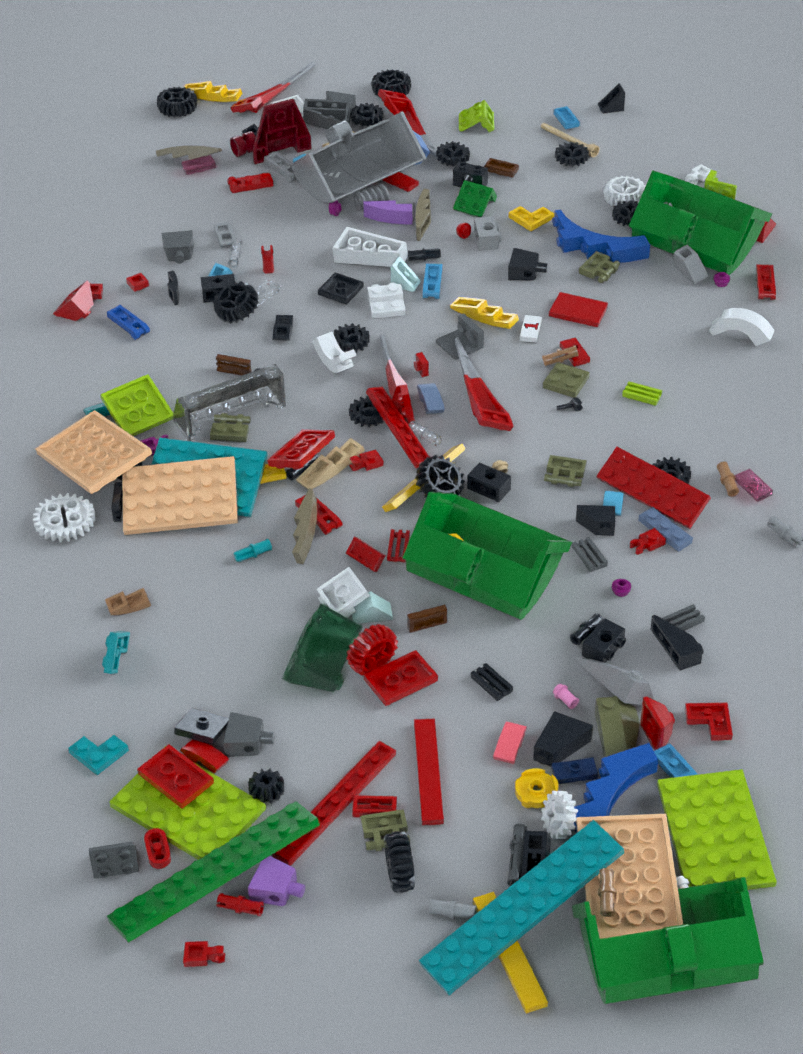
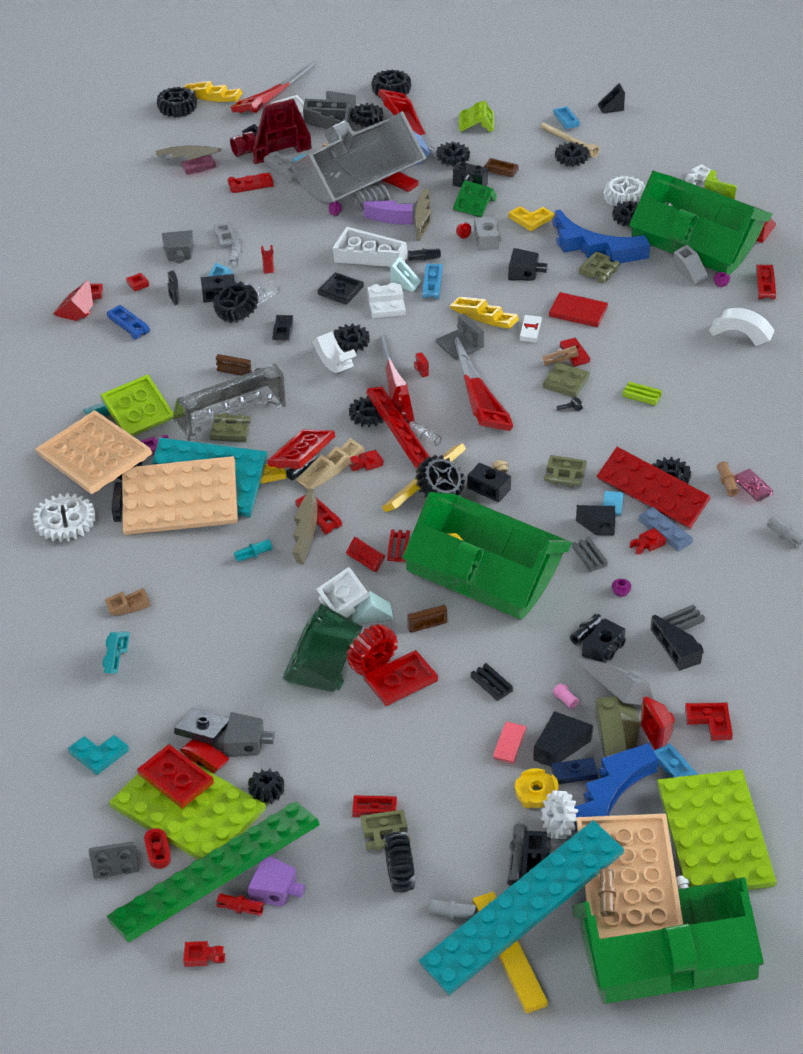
red tile [272,741,396,866] -> none
red tile [414,718,444,825] -> none
sand blue slope [417,383,445,414] -> none

